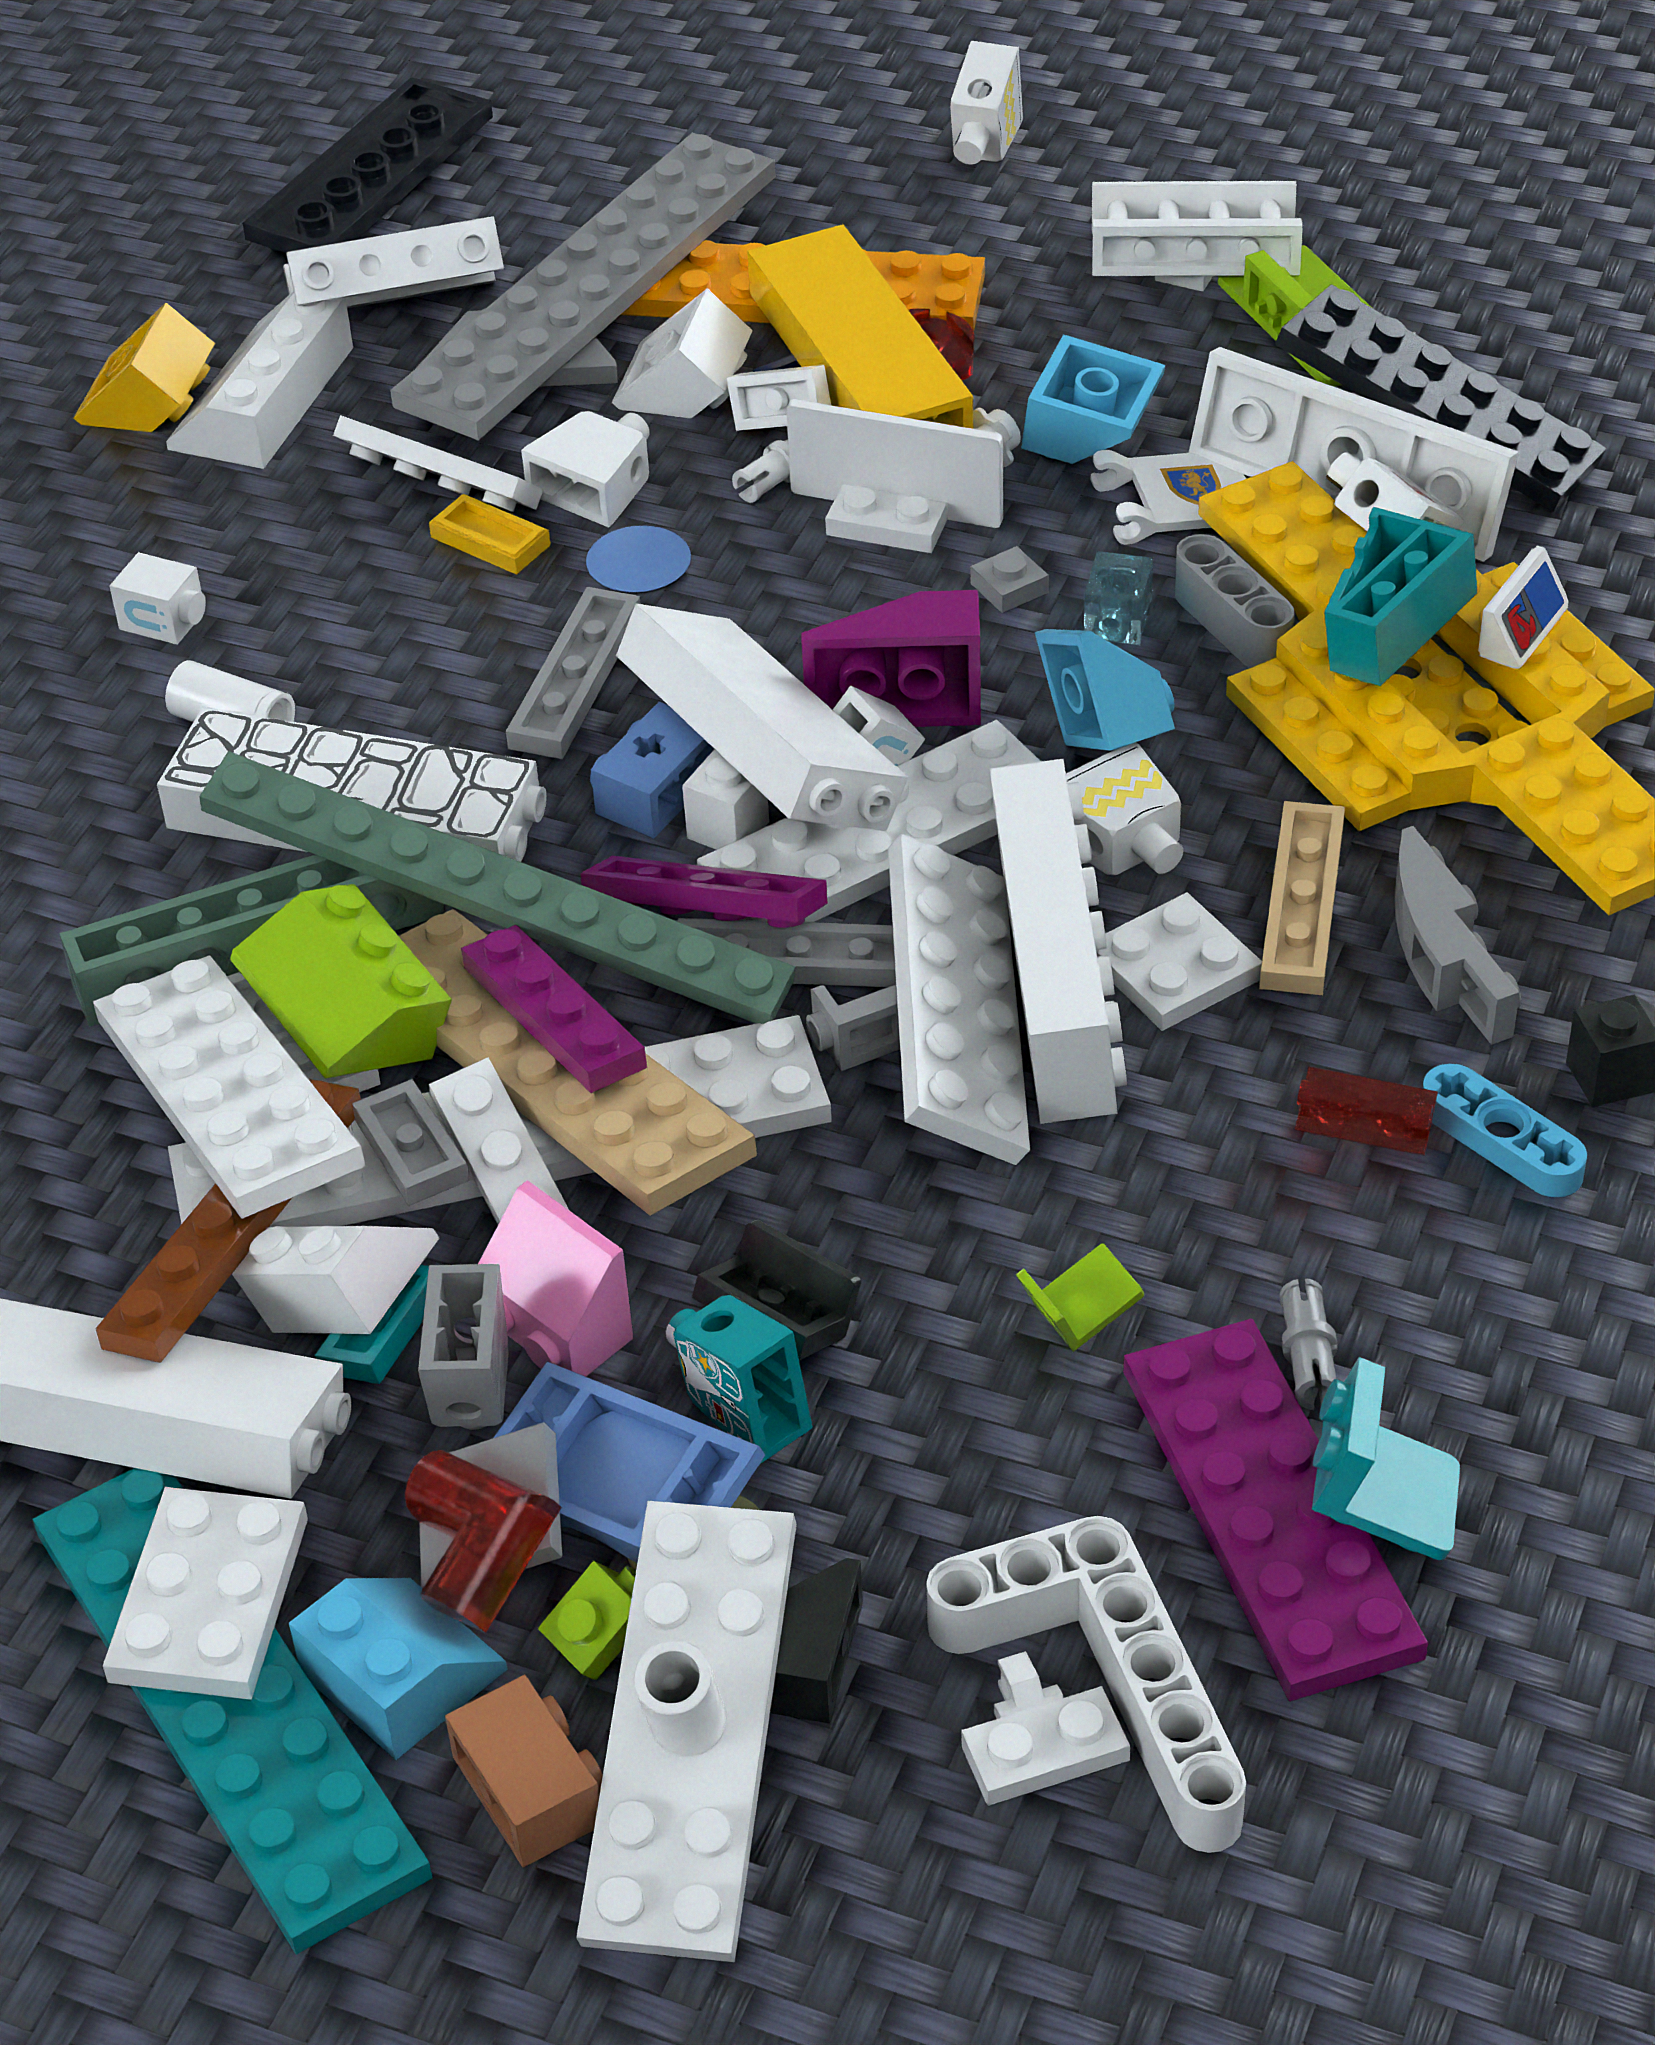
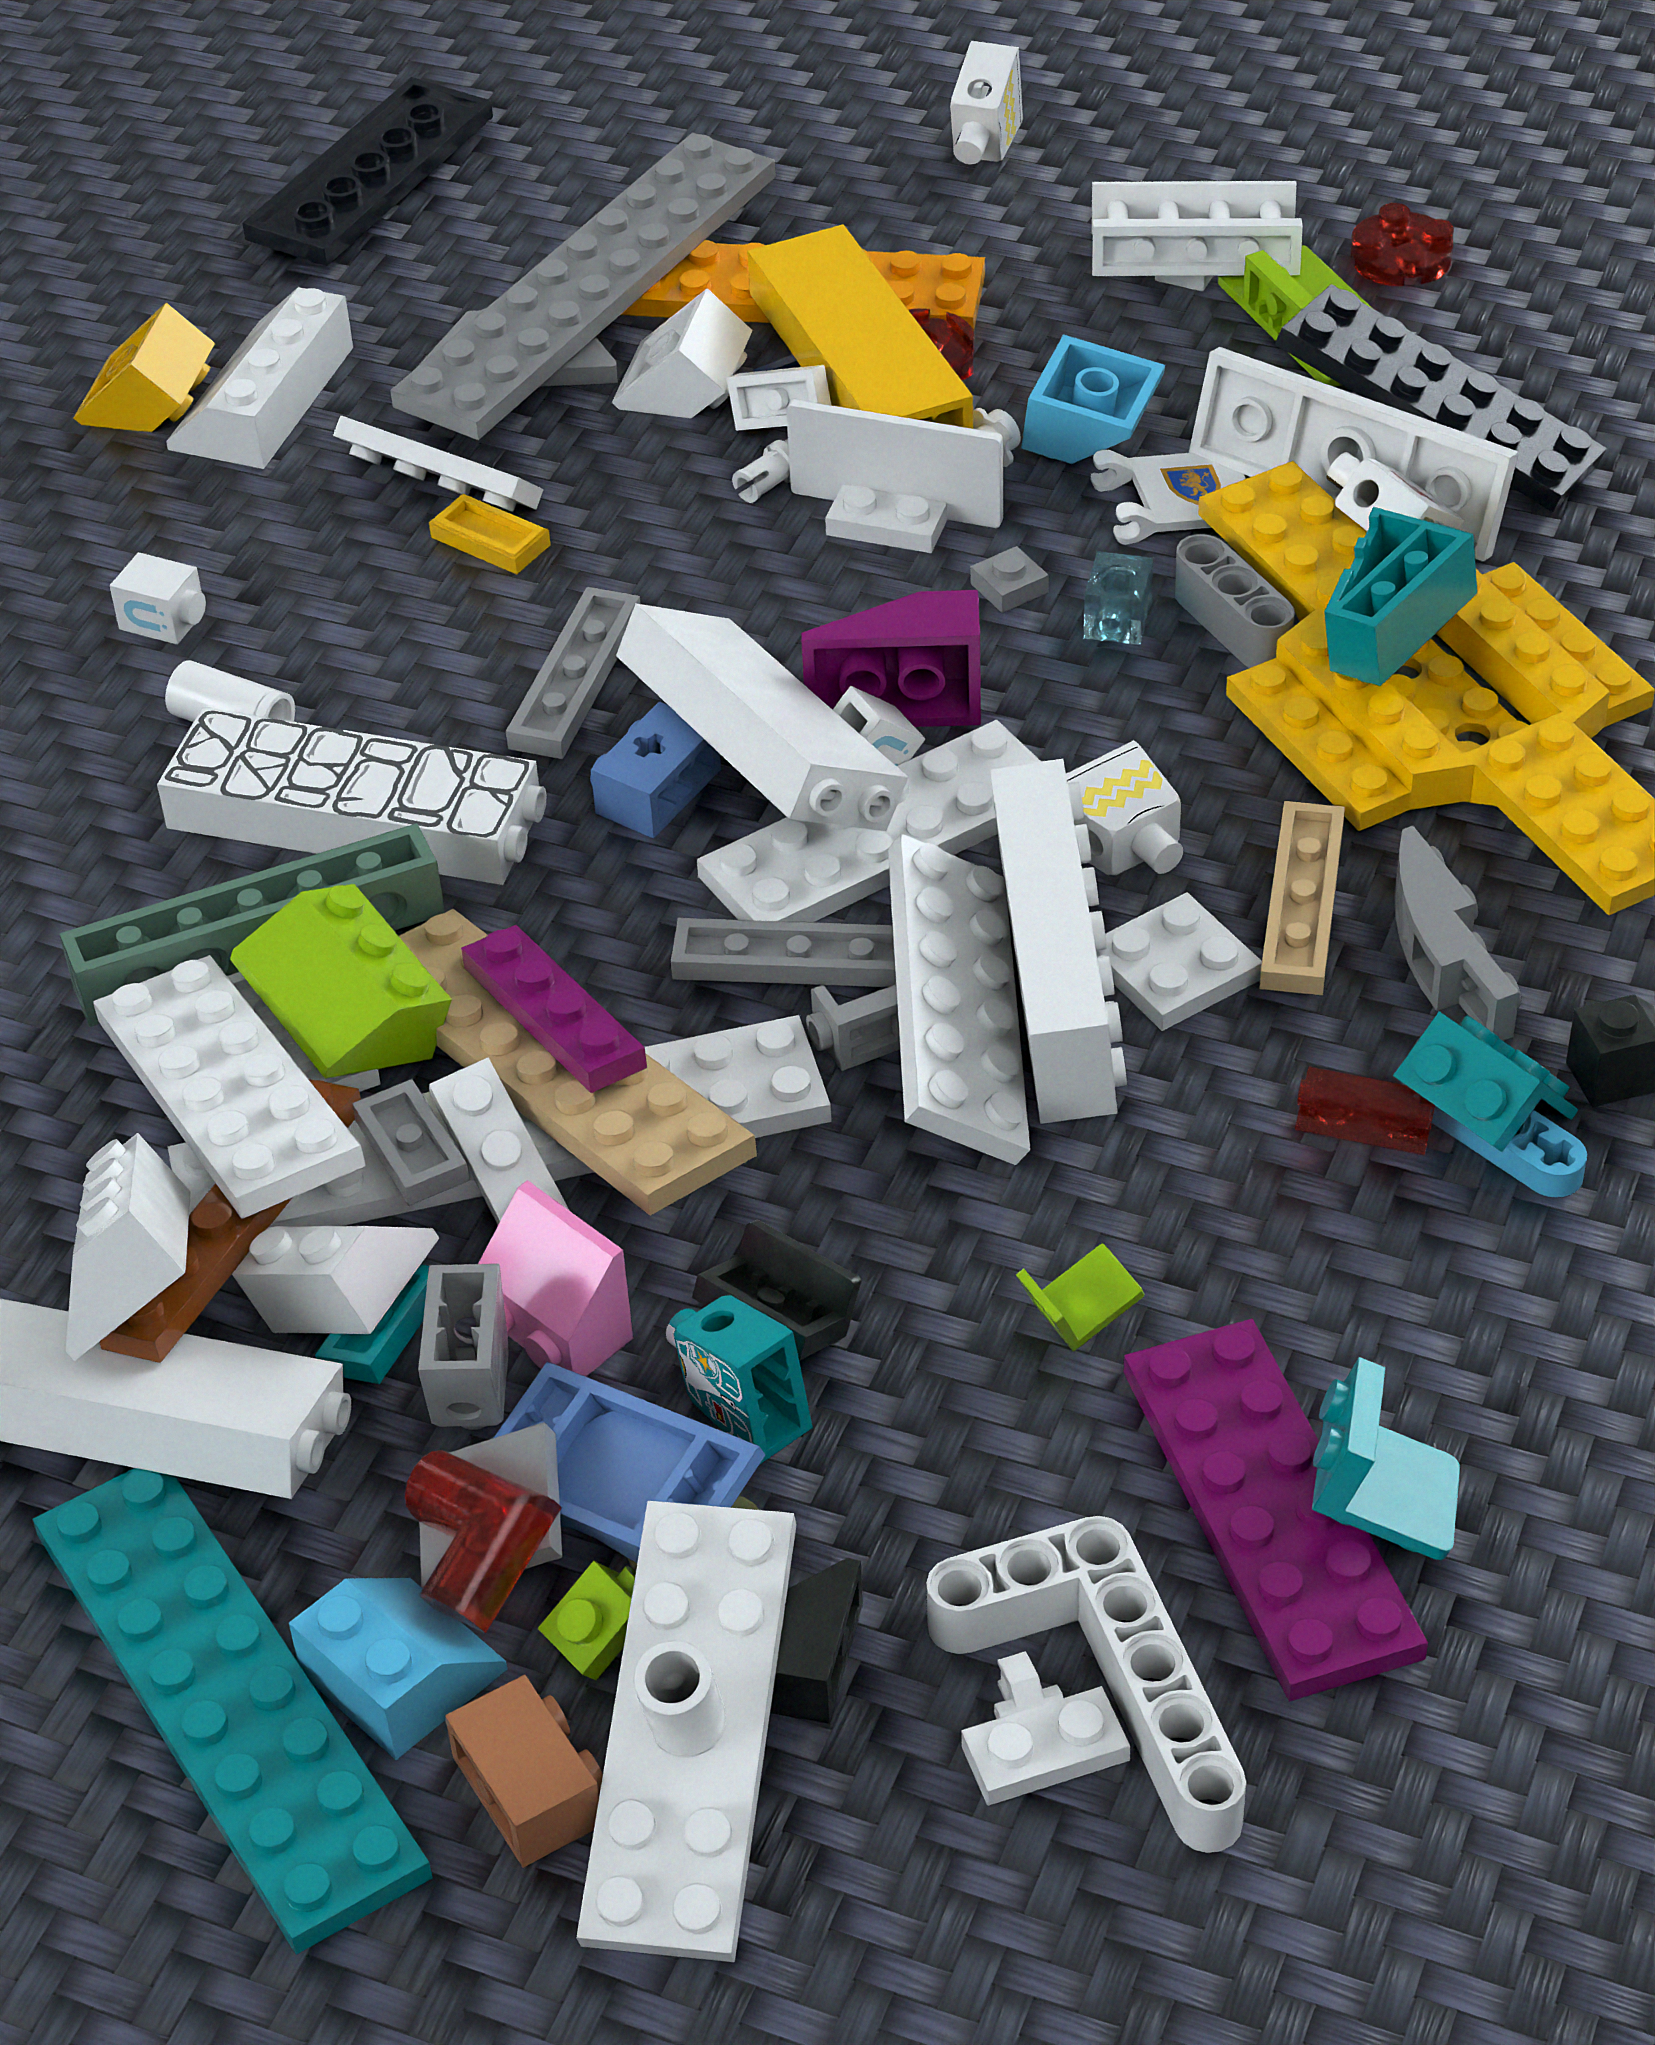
white plate [103,1487,308,1700] -> none
sand green plate [199,751,795,1024] -> none
white fence [283,216,504,308] -> none
white torso [521,411,650,528] -> none
magenta plate [580,856,828,928] -> none
medium blue sticker [586,526,691,593] -> none
white brick [682,750,769,850] -> none
medium azure slope [1035,629,1175,751] -> none
light grey pin [1279,1279,1337,1410] -> none
slope [1478,545,1568,669] -> none
none -> white slope [65,1133,191,1361]
none -> clear red plate [1350,203,1454,286]
none -> teal bracket [1393,1011,1579,1152]

